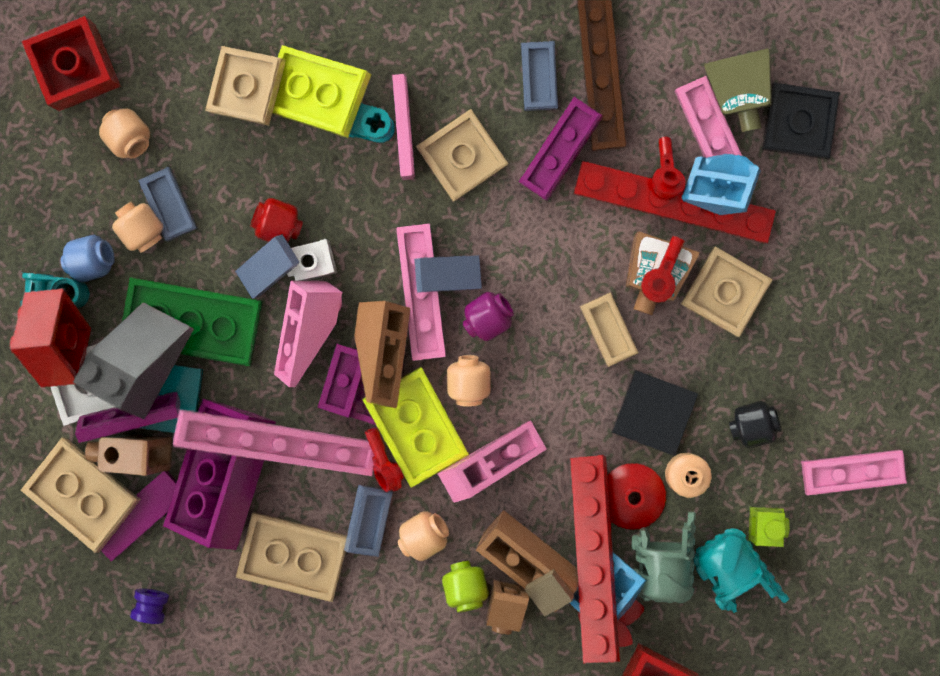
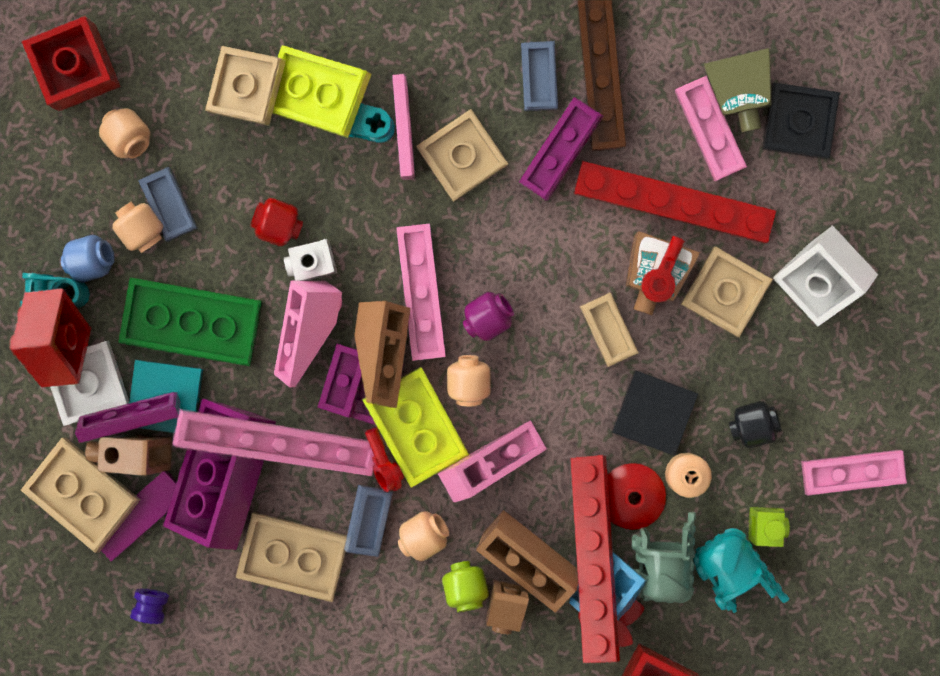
dark grey slope [73,302,194,419] -> none
sand blue tile [235,235,300,299] -> none
sand blue tile [414,255,482,293] -> none
dark tan tile [525,569,574,616] -> none
red plate [652,137,686,199] -> none
dark azure slope [682,154,761,215] -> none
none -> white slope [773,225,878,326]

